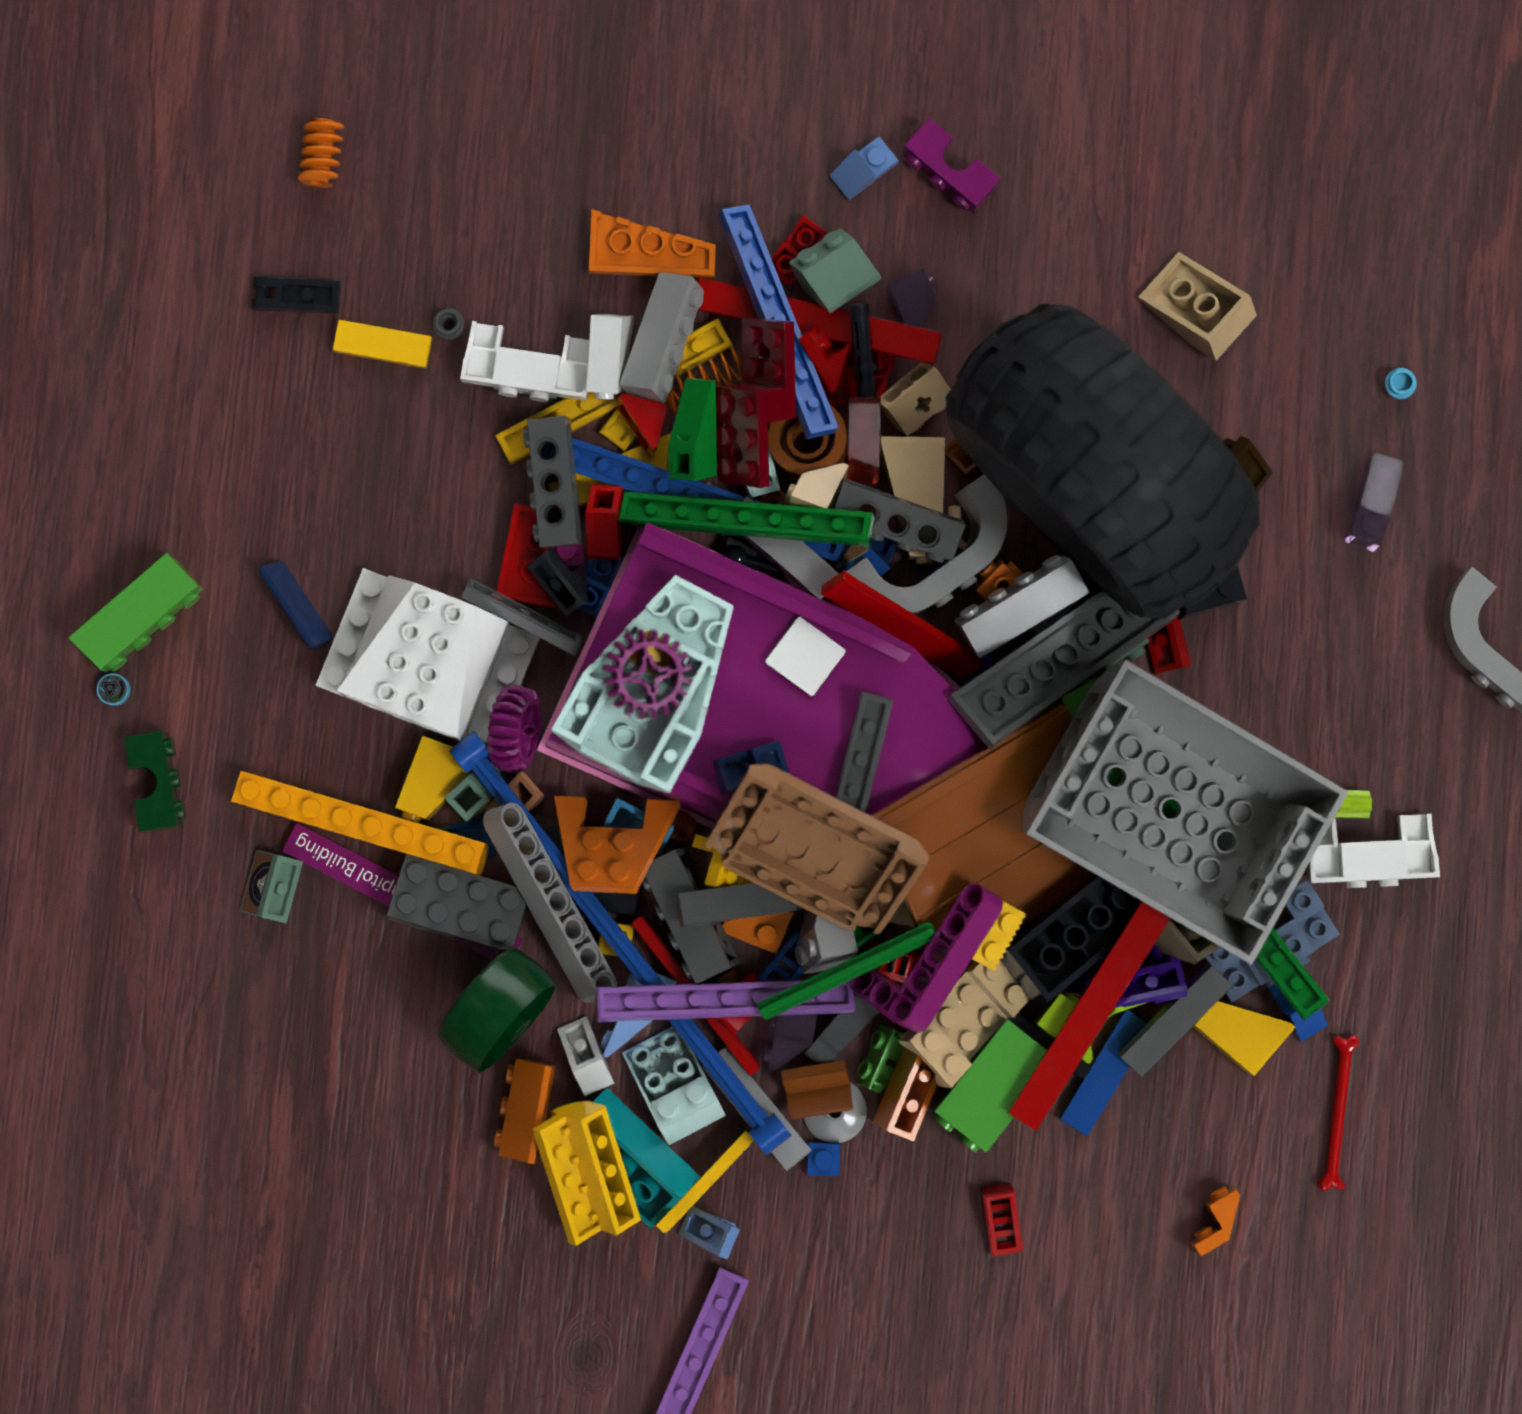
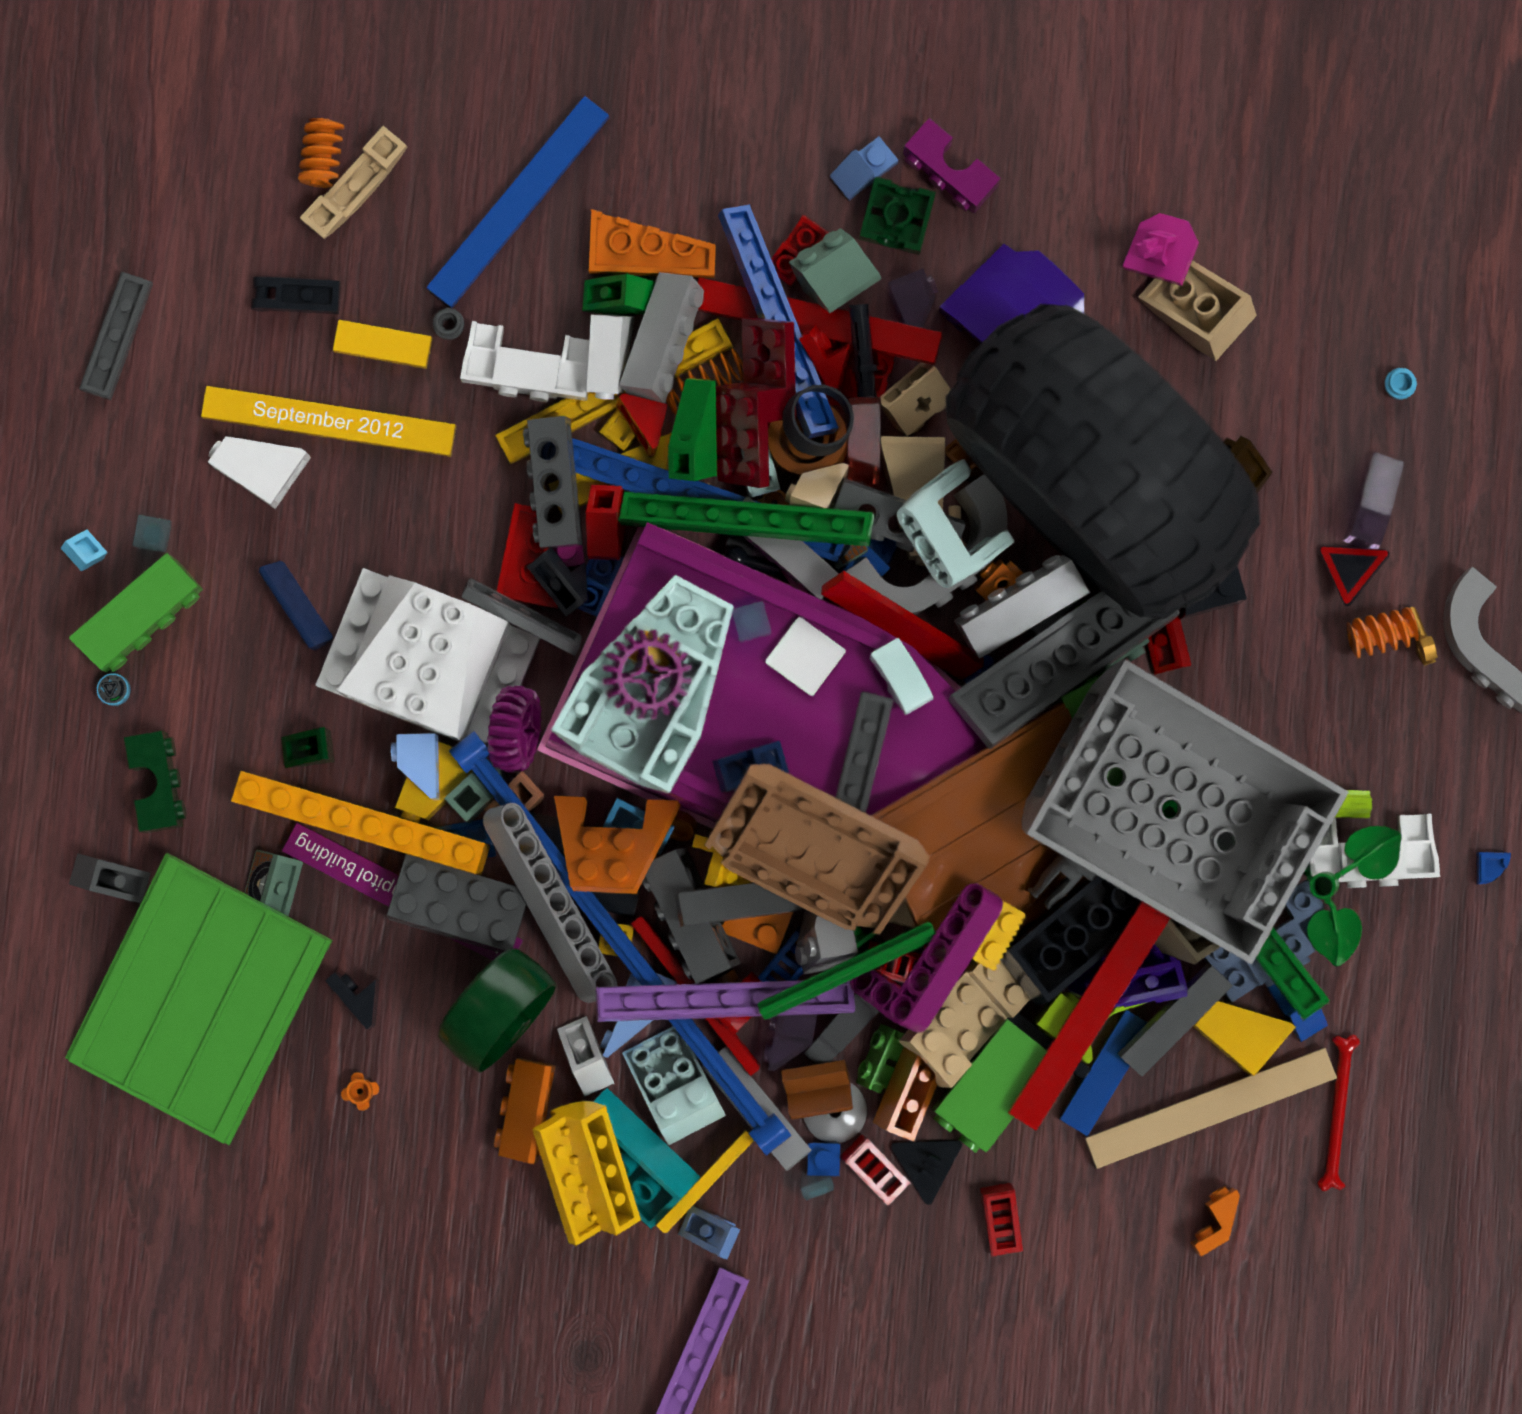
none -> medium azure plate [61,529,108,571]
none -> bright green door [65,853,333,1145]
none -> dark grey slope [69,853,151,903]
none -> dark grey tile [79,272,153,401]
none -> clear light blue plate [133,515,172,553]
none -> yellow tile [201,386,456,457]
none -> white slope [208,436,311,509]
none -> dark green slope [281,727,335,768]
none -> tan slope [300,126,407,239]
none -> black slope [325,972,379,1030]
none -> orange plate [341,1072,380,1111]
none -> light blue slope [391,733,440,800]
none -> blue tile [426,96,610,308]
none -> green slope [582,274,655,316]
none -> clear light blue plate [732,601,772,642]
none -> black tyre [782,385,854,456]
none -> clear light blue tile [800,1176,834,1200]
none -> slope [840,1135,910,1206]
none -> dark green brick [859,176,936,255]
none -> light aqua slope [870,638,933,715]
none -> black piece [891,1141,962,1205]
none -> light aqua connector [897,459,1014,588]
none -> dark purple slope [938,244,1084,344]
none -> dark grey piece [1028,852,1097,911]
none -> tan tile [1085,1048,1337,1169]
none -> dark pink piece [1123,213,1199,286]
none -> green plant [1303,826,1402,967]
none -> piece [1319,546,1390,606]
none -> orange piece [1347,607,1419,659]
none -> pearl gold bar [1409,607,1438,666]
none -> blue tile [1476,852,1511,885]

